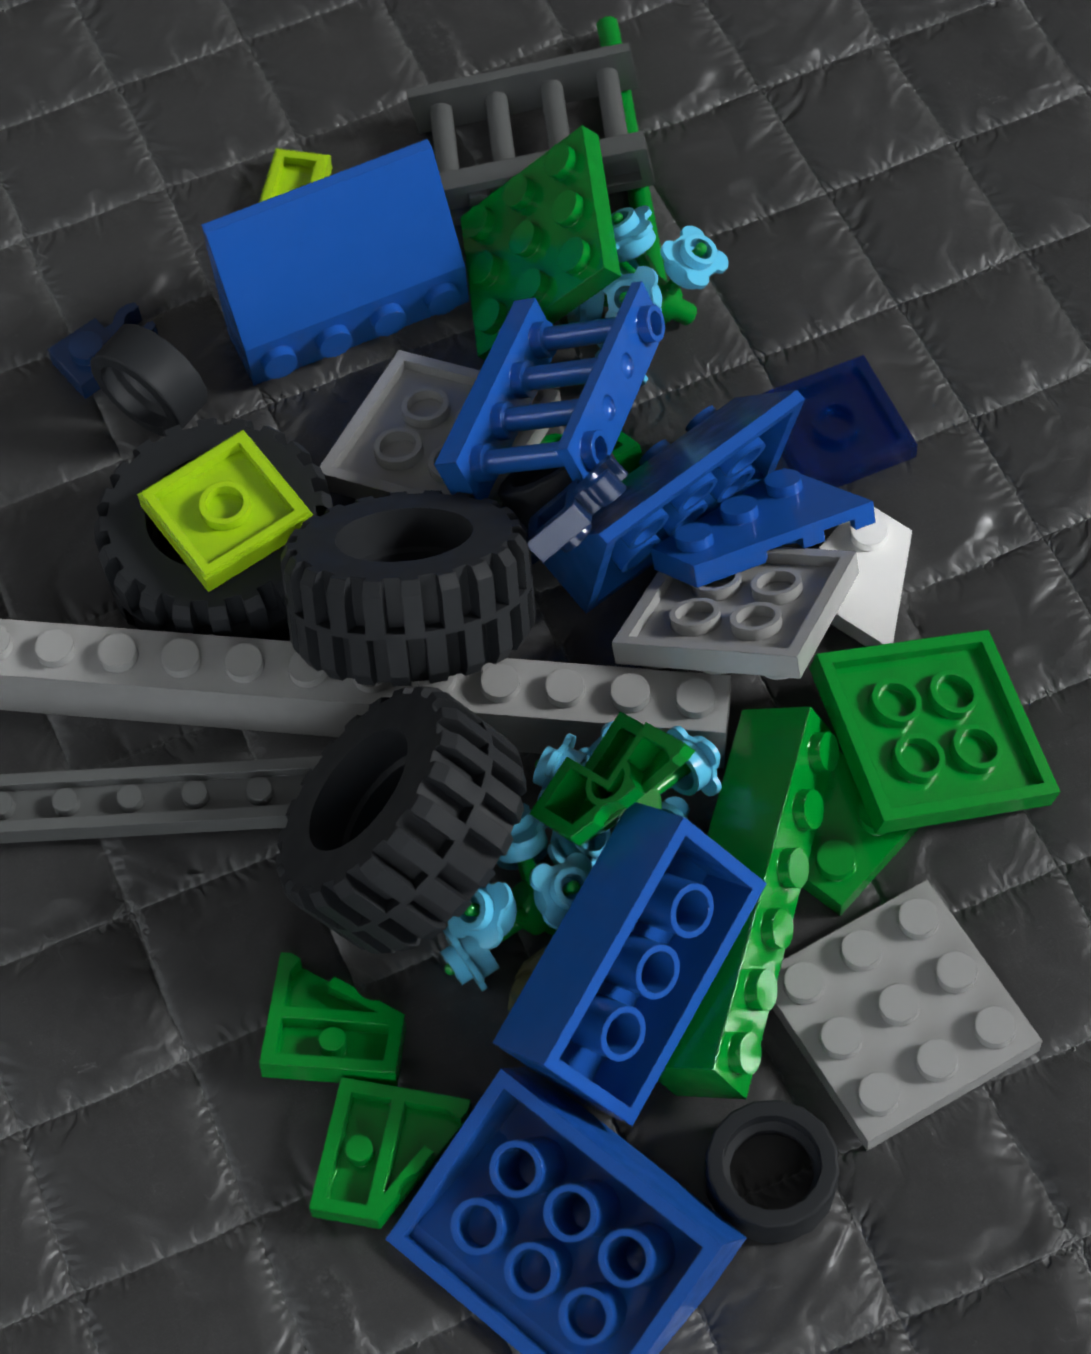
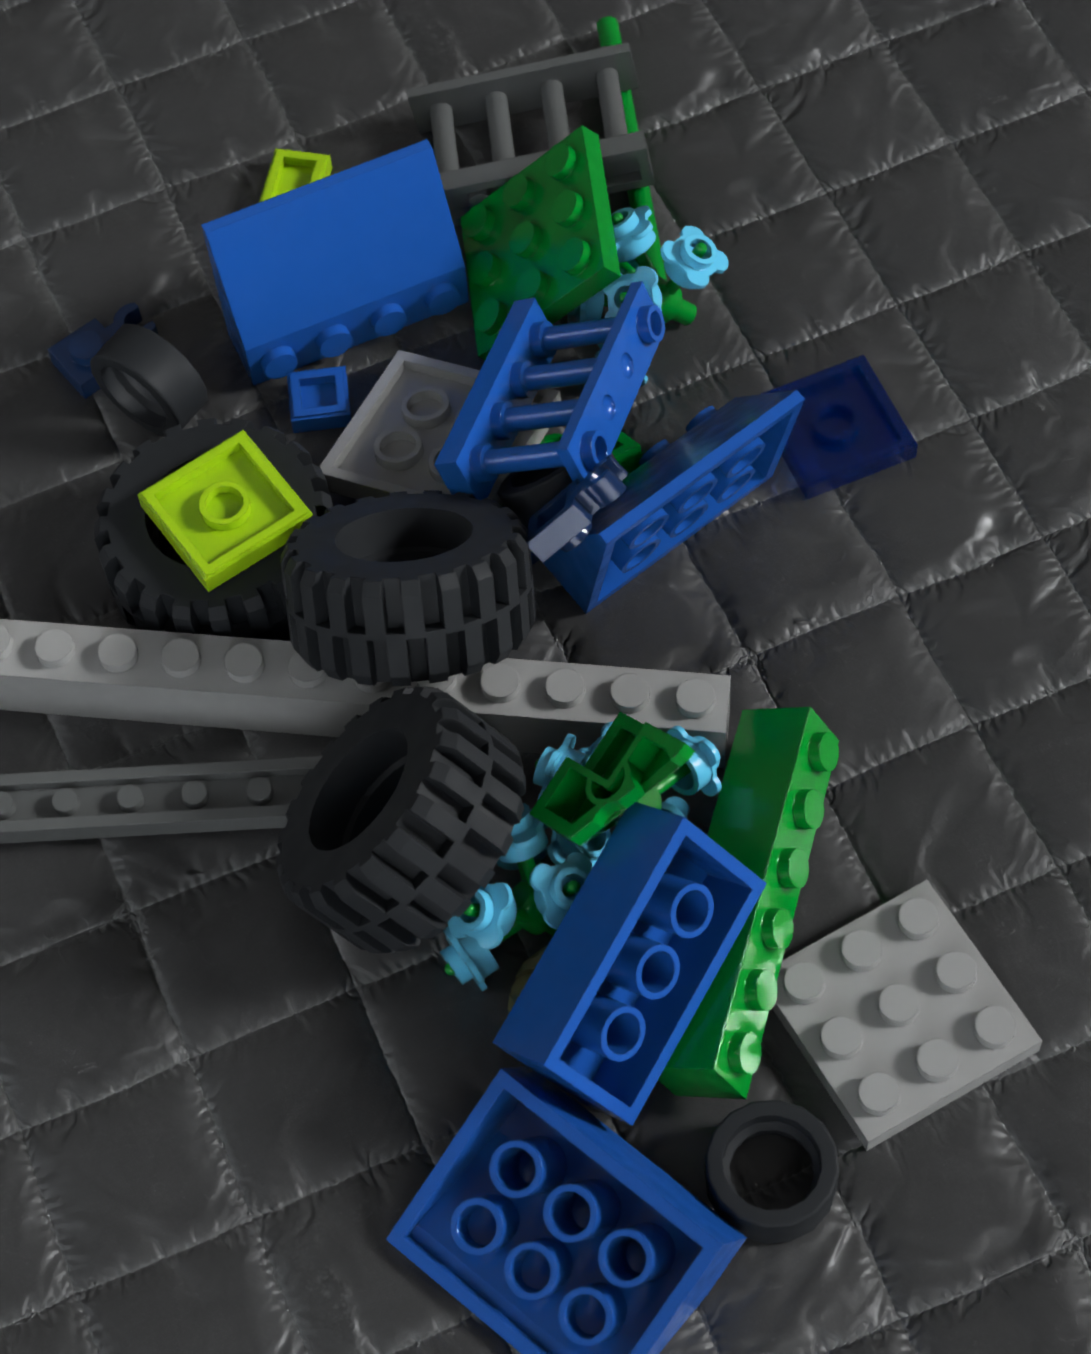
green wing [259,952,406,1087] -> none
green wing [309,1077,472,1229] -> none
light grey plate [612,547,859,680] -> none
blue wing [651,468,876,588] -> none
green wing [802,752,920,916] -> none
green plate [809,629,1060,834] -> none
white wing [819,507,912,647] -> none
none -> blue tile [287,366,352,433]

